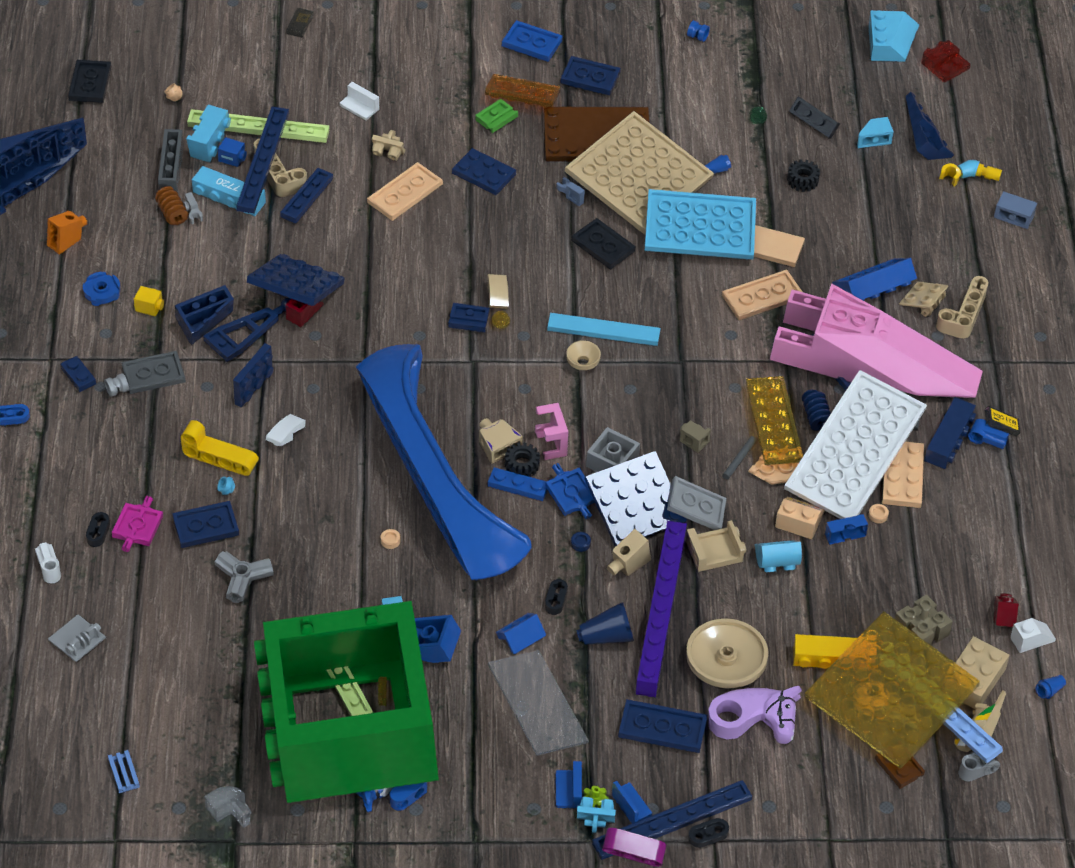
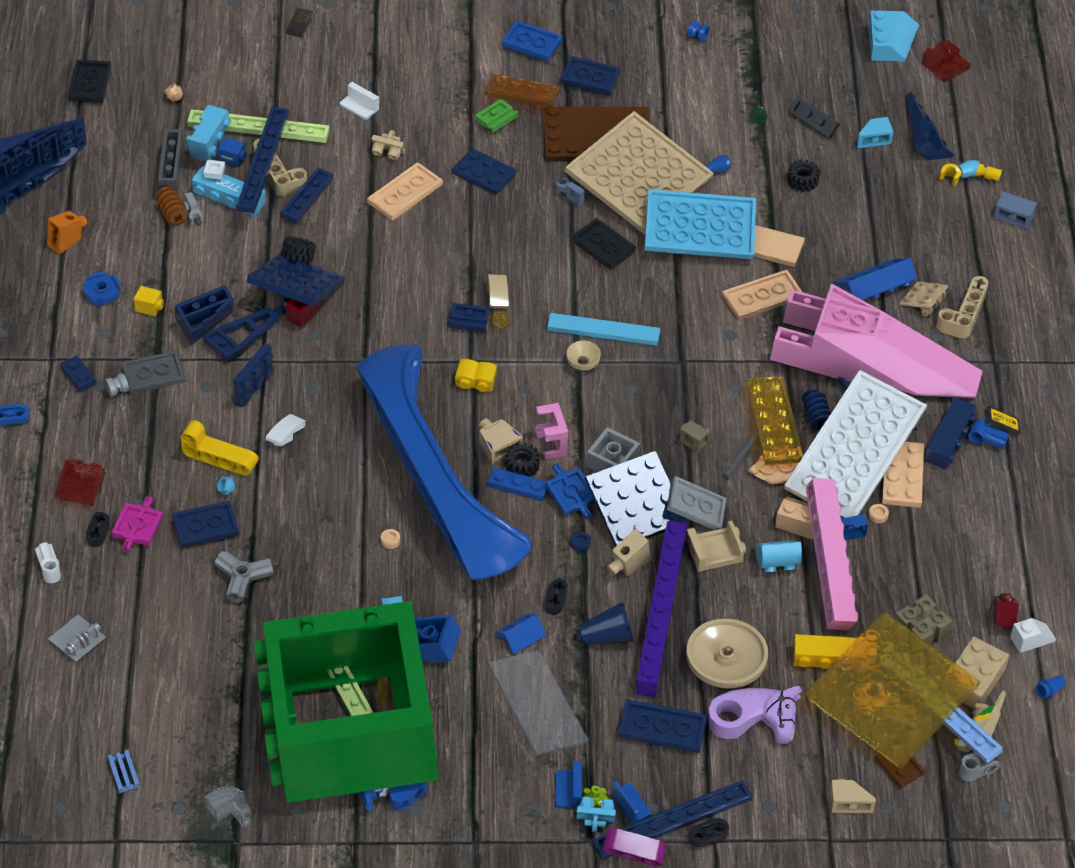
none -> clear red plate [55,459,106,506]
none -> white plate [203,160,225,179]
none -> black tyre [281,236,316,262]
none -> yellow brick [455,359,497,392]
none -> bright pink brick [806,478,858,630]
none -> tan slope [830,779,876,813]

